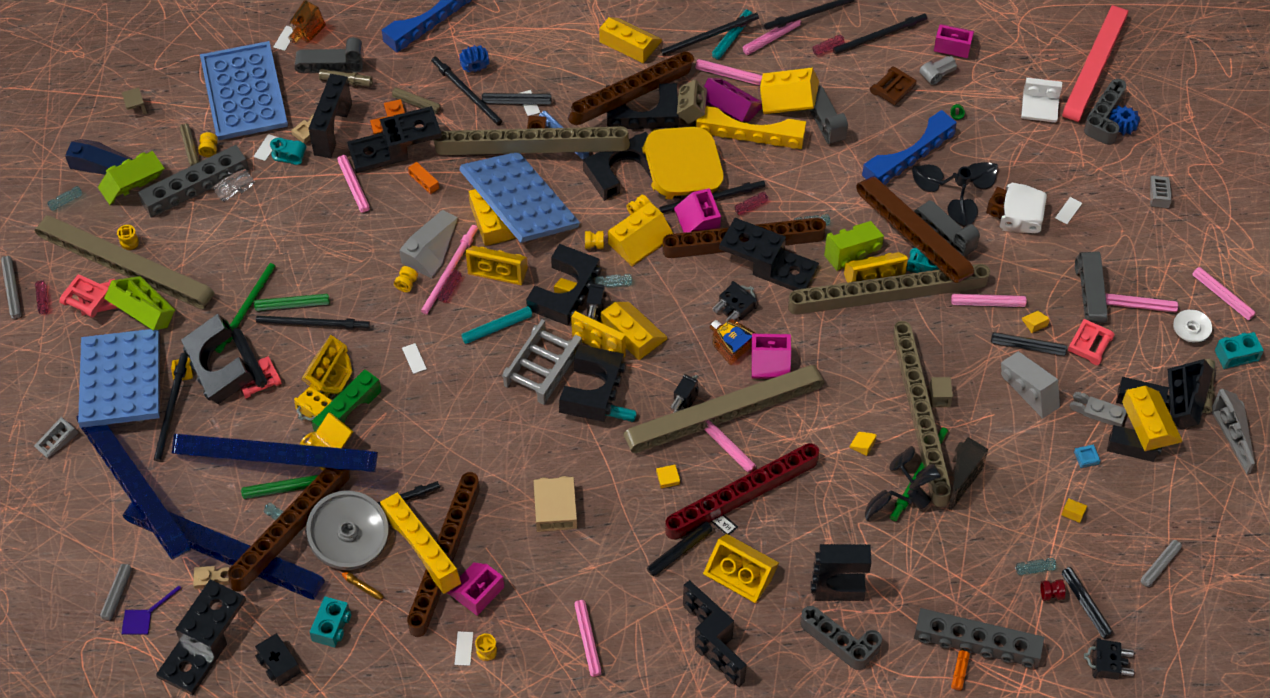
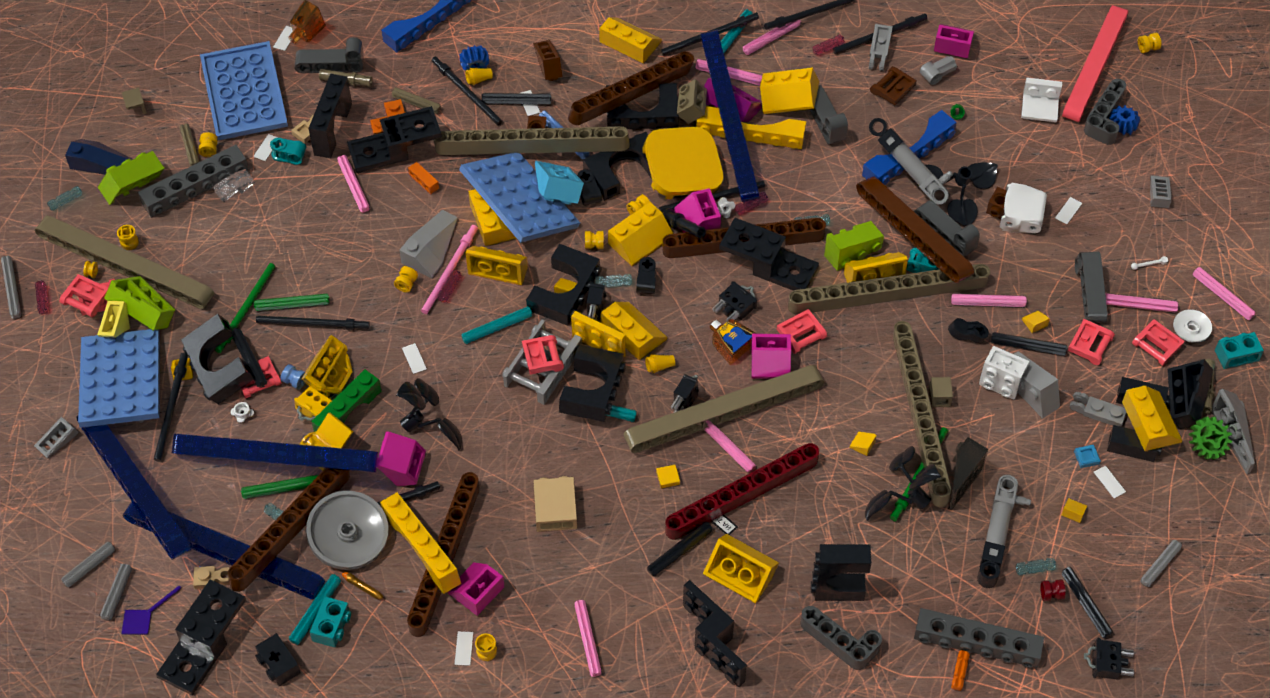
none -> light grey axle [61,542,115,587]
none -> yellow bush [83,261,98,278]
none -> light yellow slope [97,301,130,338]
none -> white plate [231,402,254,423]
none -> medium blue wheel [280,364,305,390]
none -> teal axle [289,574,341,645]
none -> dark pink slope [376,432,426,486]
none -> black plant [396,378,462,451]
none -> yellow cone [465,68,493,85]
none -> coral plate [522,335,564,375]
none -> reddish brown slope [533,40,563,81]
none -> medium azure slope [535,161,584,205]
none -> black piece [577,169,602,206]
none -> black piece [636,257,656,294]
none -> yellow cone [645,355,675,373]
none -> black pin [662,208,706,239]
none -> clear blue beam [700,30,760,202]
none -> white plate [716,197,735,218]
none -> coral plate [776,309,827,354]
none -> light grey hinge [868,24,893,71]
none -> light grey piece [869,118,953,204]
none -> black piece [948,318,989,343]
none -> light grey piece [977,475,1031,588]
none -> white bracket [979,346,1029,399]
none -> white sticker [1094,466,1126,498]
none -> white hinge [1131,256,1168,270]
none -> coral plate [1132,319,1185,366]
none -> yellow wheel [1138,33,1162,53]
none -> bright green gear [1189,417,1232,460]

